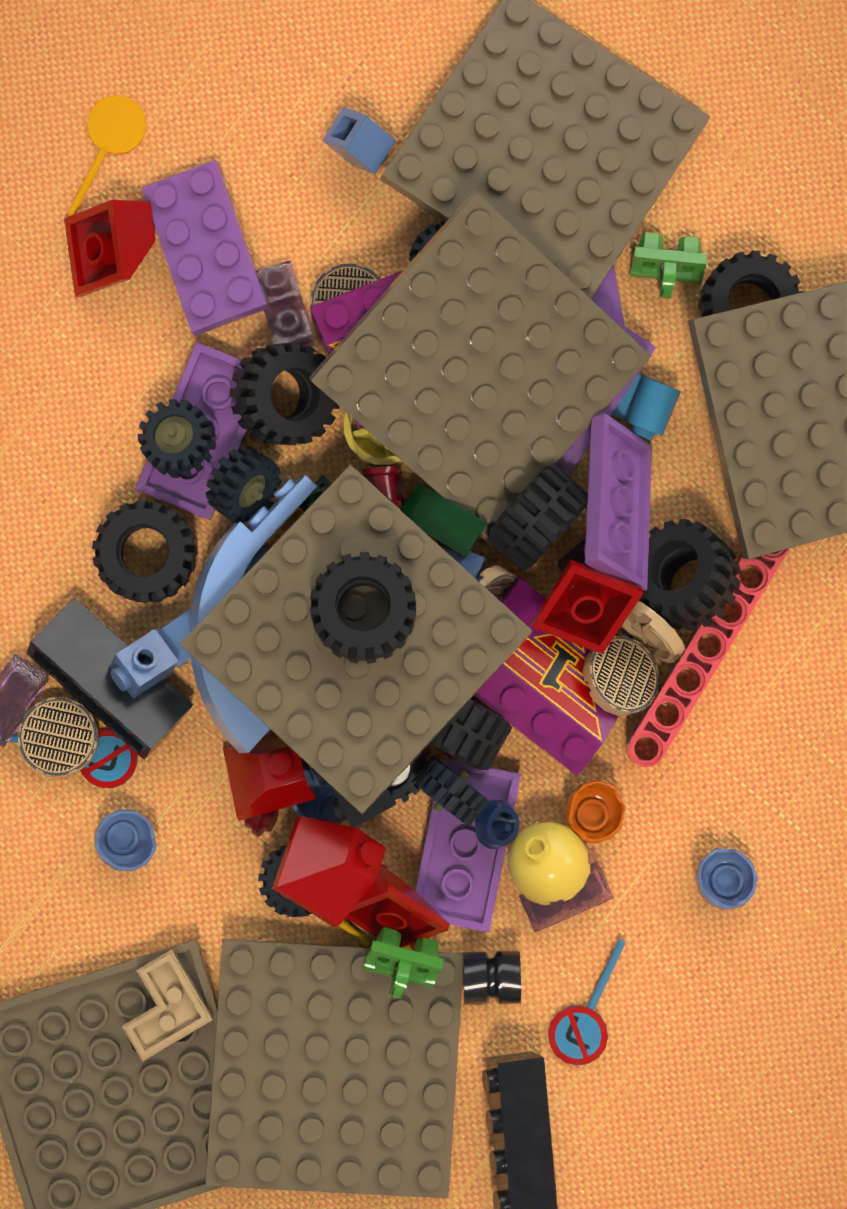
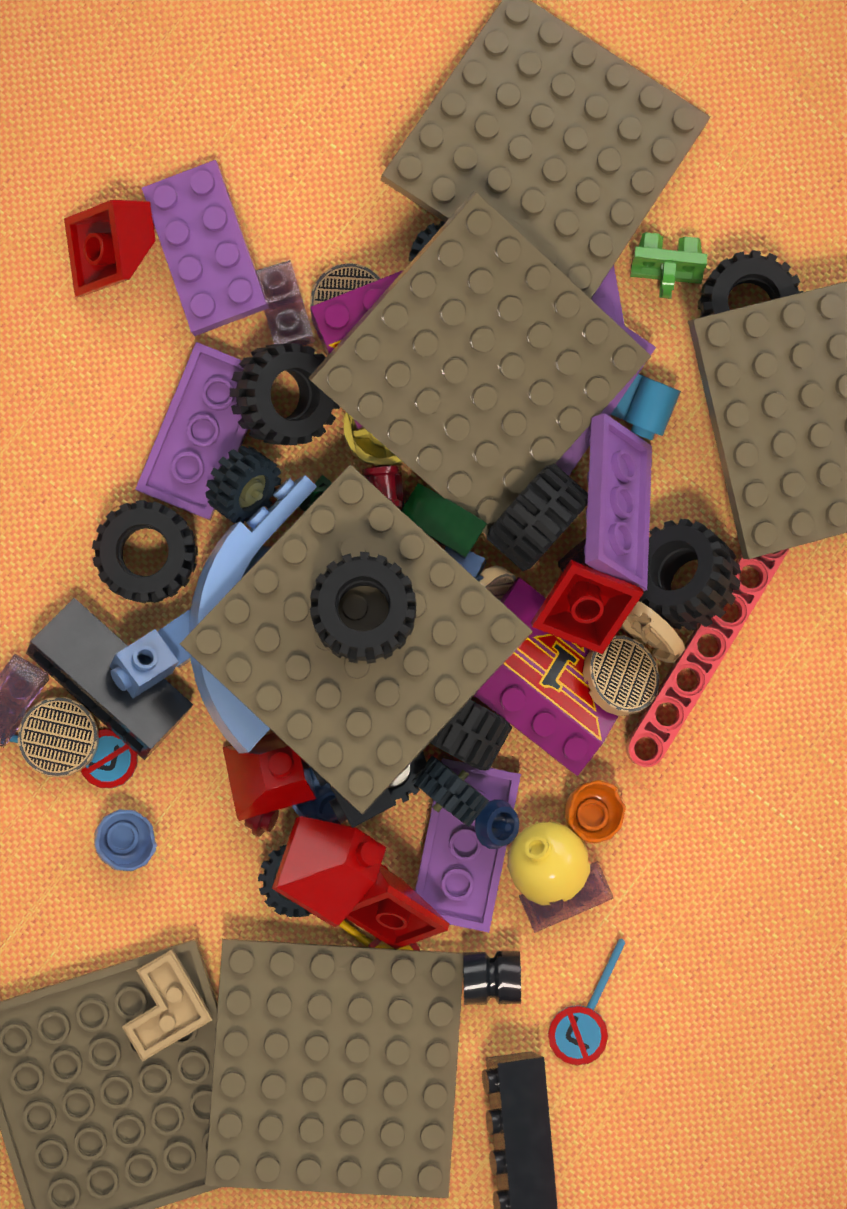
yellow piece [67,95,147,217] -> none
black wheel [138,399,216,478] -> none
medium blue brick [322,107,396,174] -> none
bright green hips [363,927,444,999] -> none
medium blue hair [695,848,758,910] -> none

